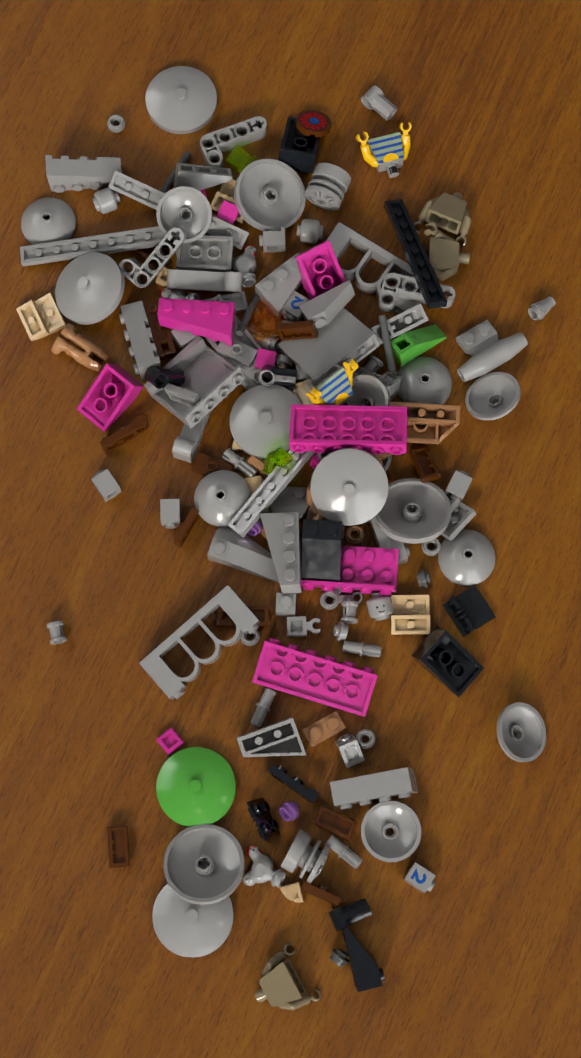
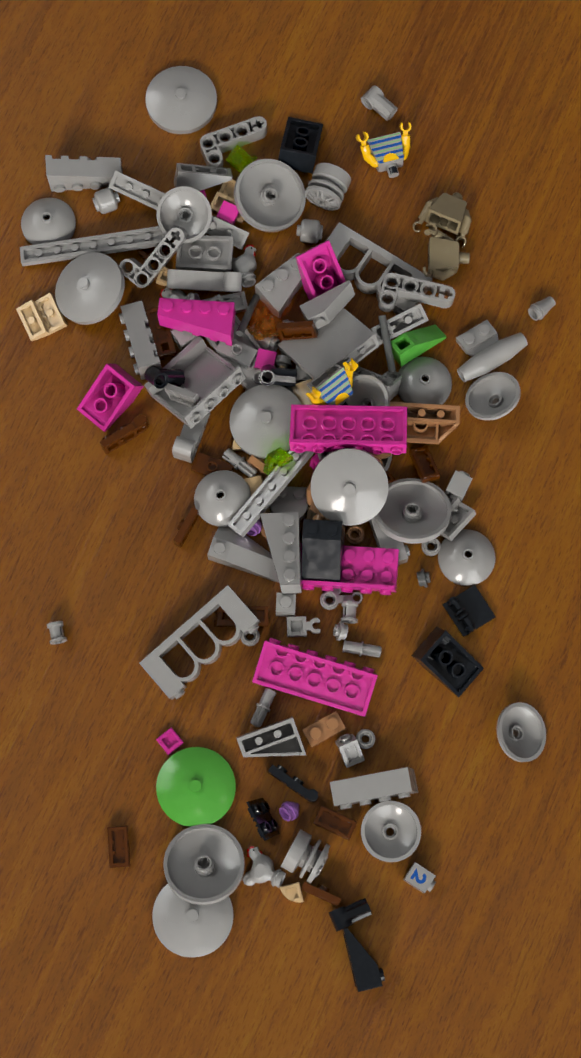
medium nougat piece [51,323,109,372] -> none
light grey brick [91,469,122,502] -> none
light grey plate [107,115,125,133] -> none
dark grey bar [160,151,191,193] -> none
light grey brick [160,499,181,529] -> none
dark tan torso [254,943,321,1010] -> none
light grey brick [259,227,285,253] -> none
light grey brick [282,291,310,322] -> none
tile [296,110,332,137] -> none
light grey axle [325,835,362,869] -> none
dark grey plate [330,948,349,967] -> none
light grey bush [362,355,384,373] -> none
light grey head [366,592,394,621] -> none
black plate [384,199,447,309] -> none
tan slope [390,594,430,635] -> none

